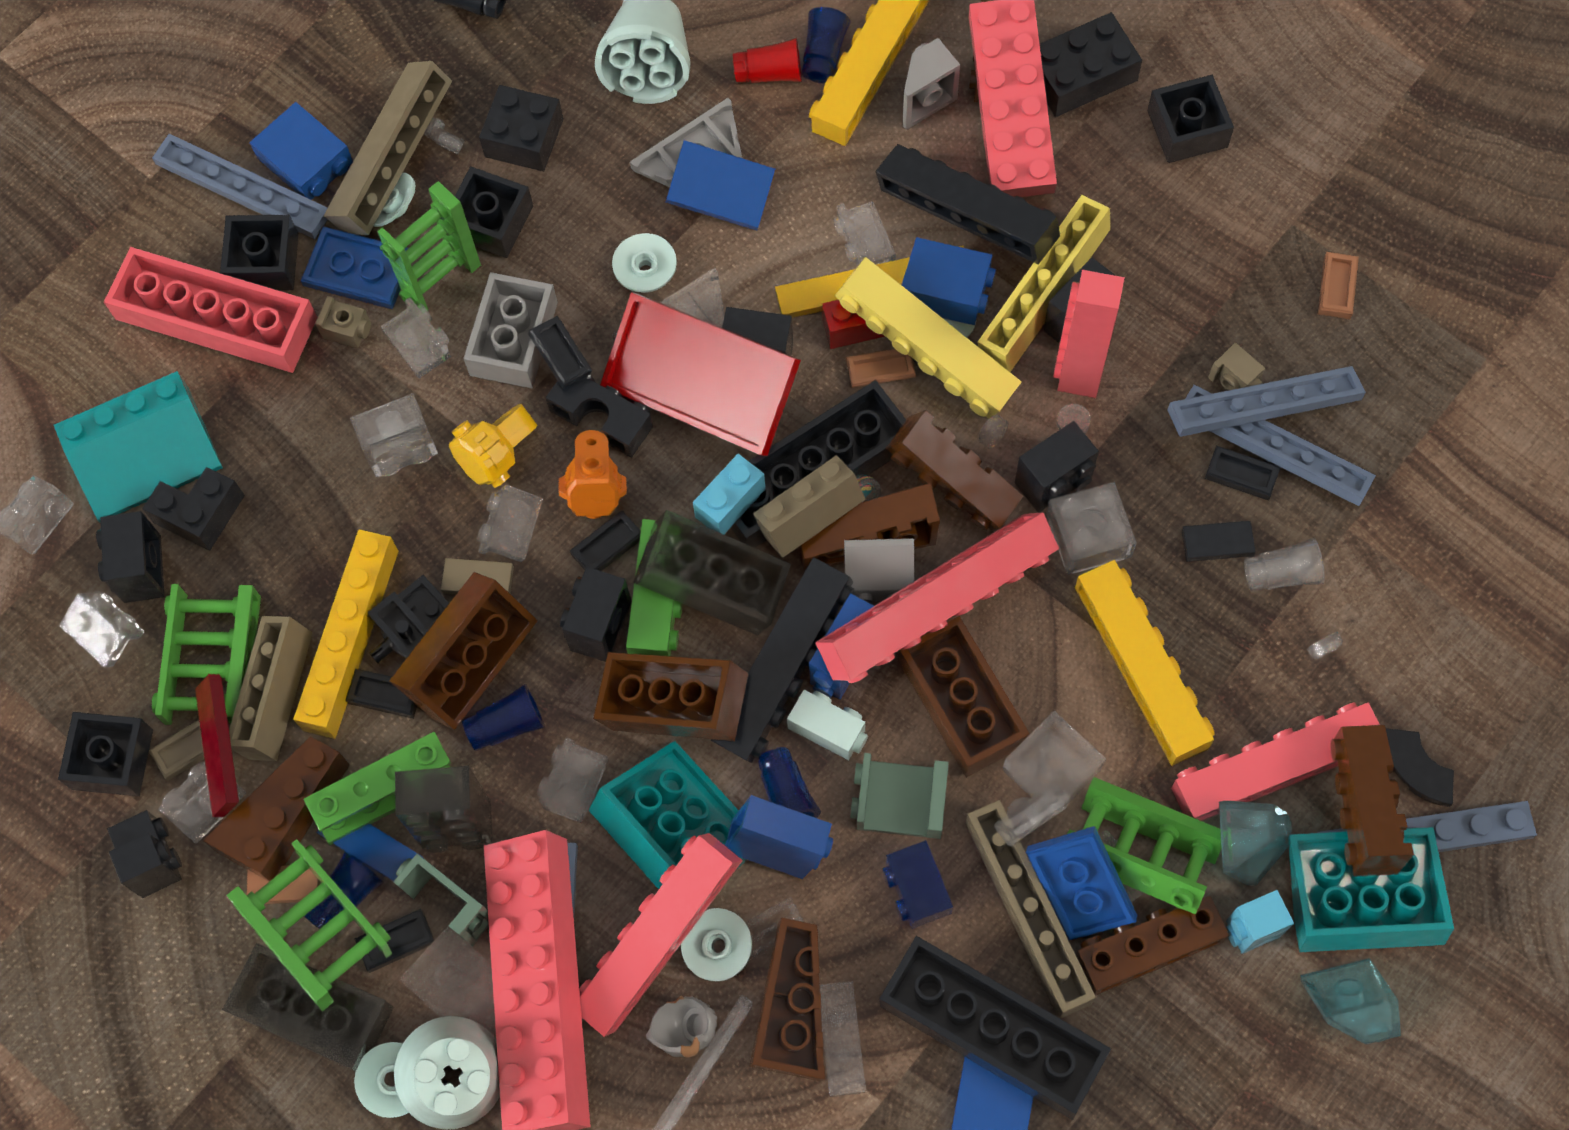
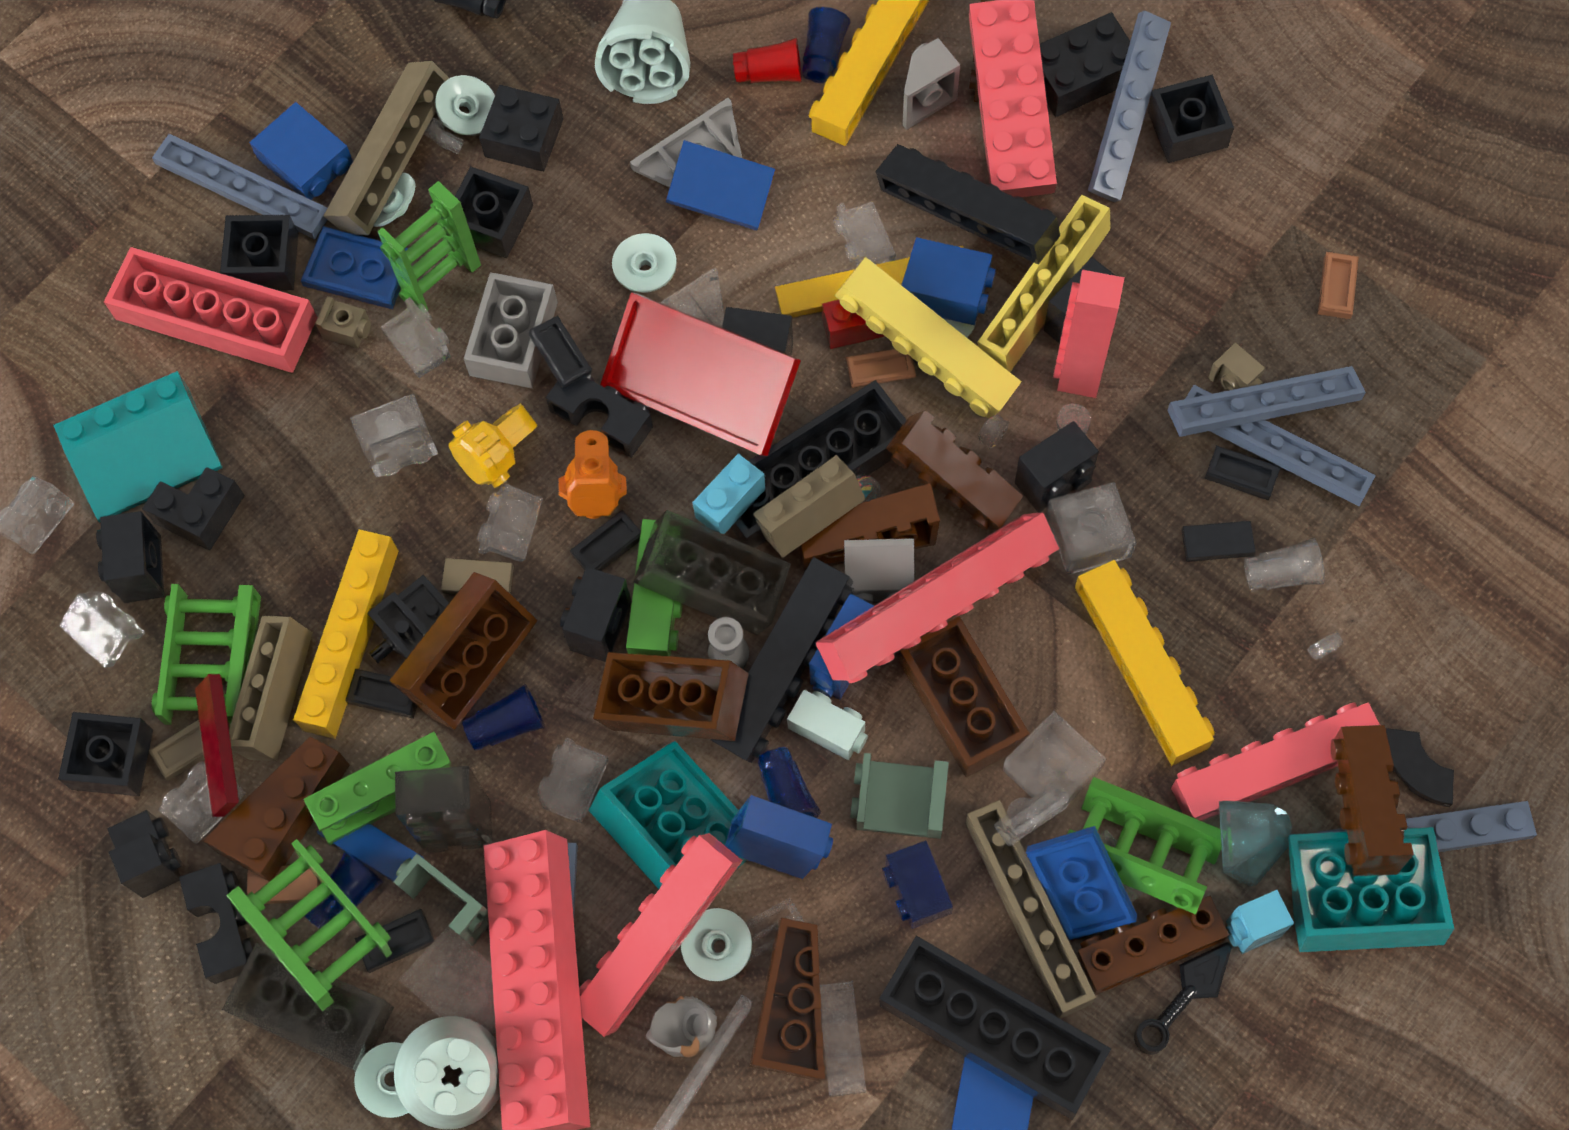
clear light blue slope [1300,958,1401,1044] -> none
none -> black arch [179,863,258,984]
none -> light aqua dish [435,75,495,135]
none -> light grey piece [708,617,749,669]
none -> sand blue plate [1088,10,1171,202]
none -> black piece [1134,942,1232,1055]

